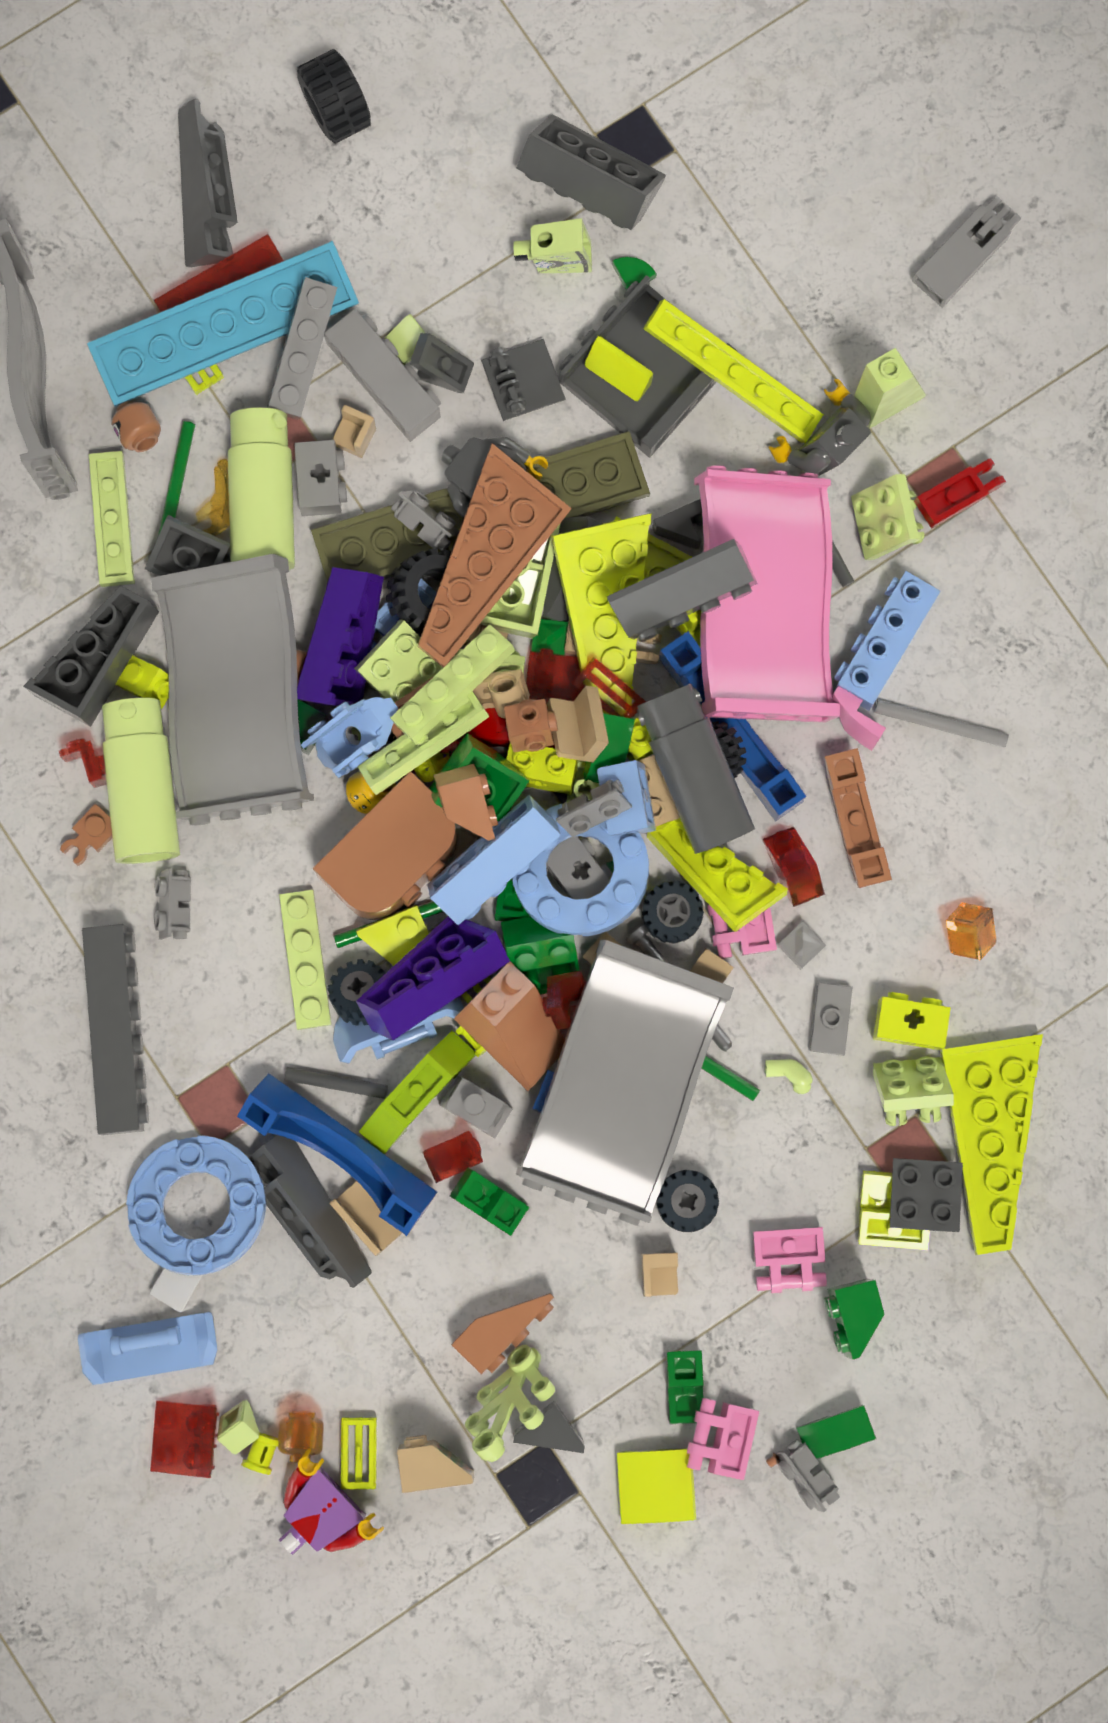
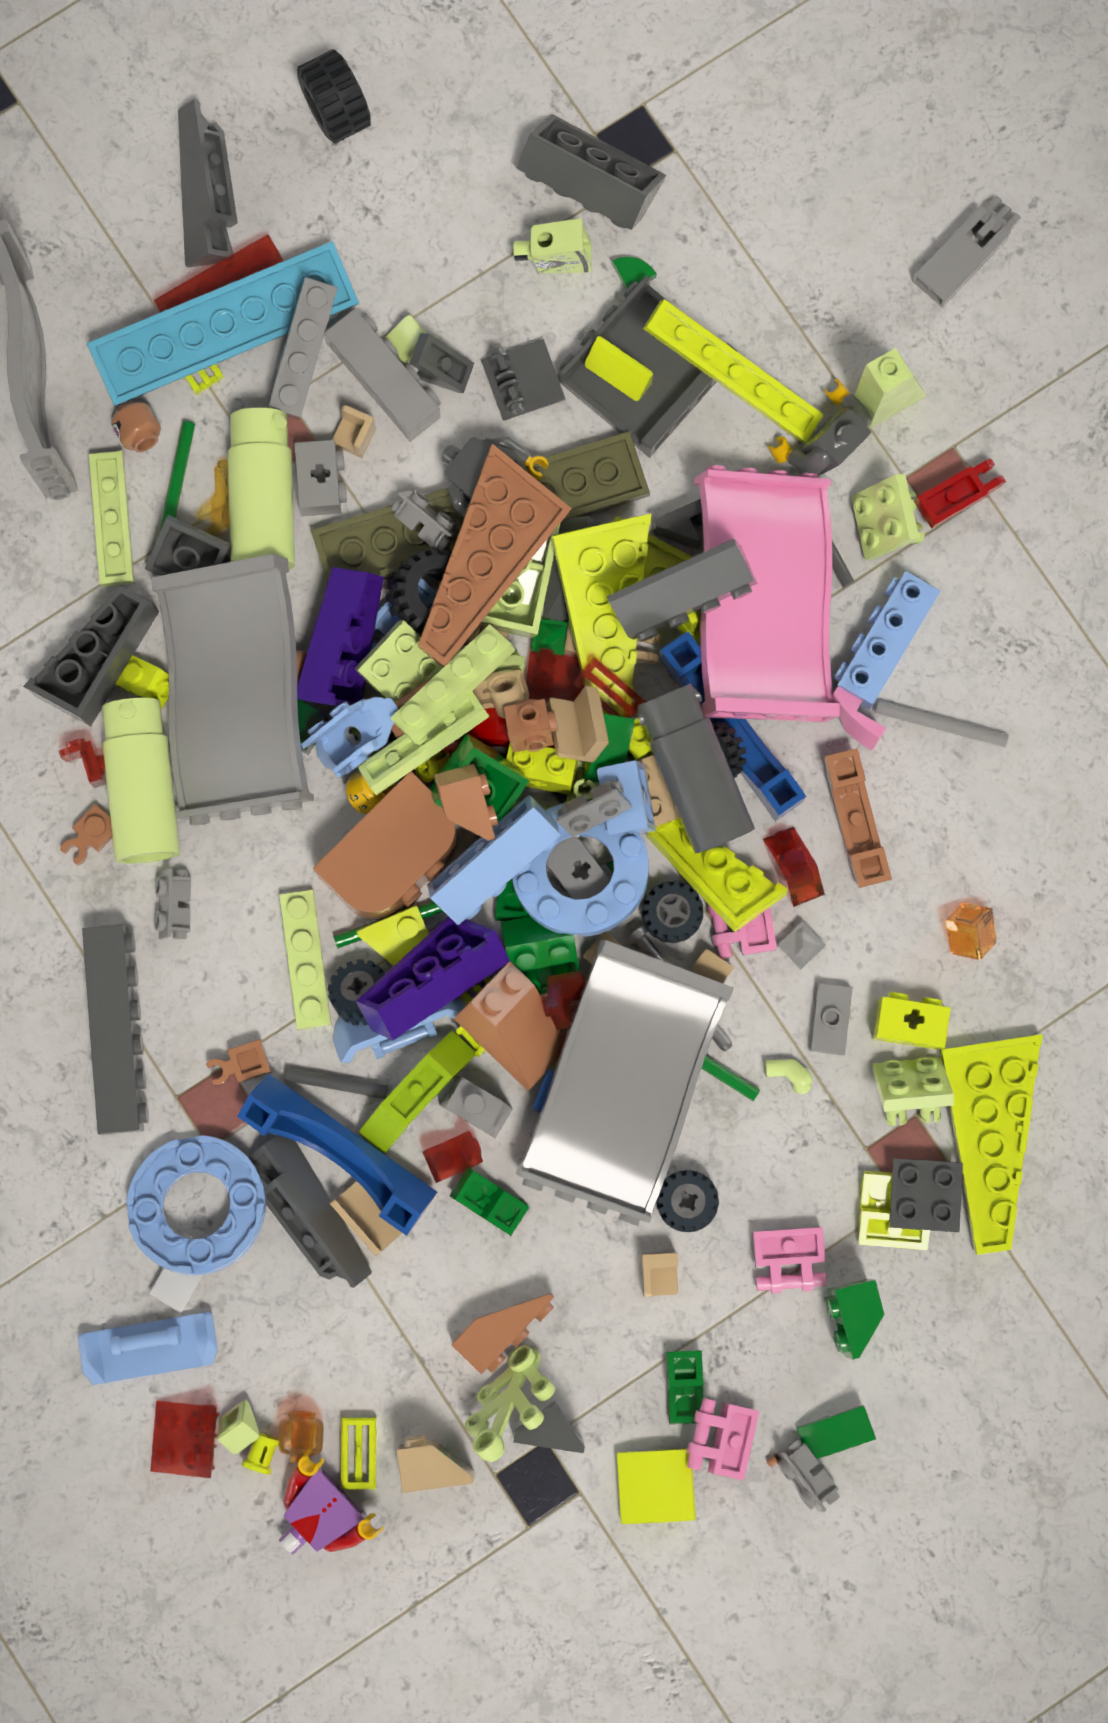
none -> nougat plate [206,1039,272,1086]

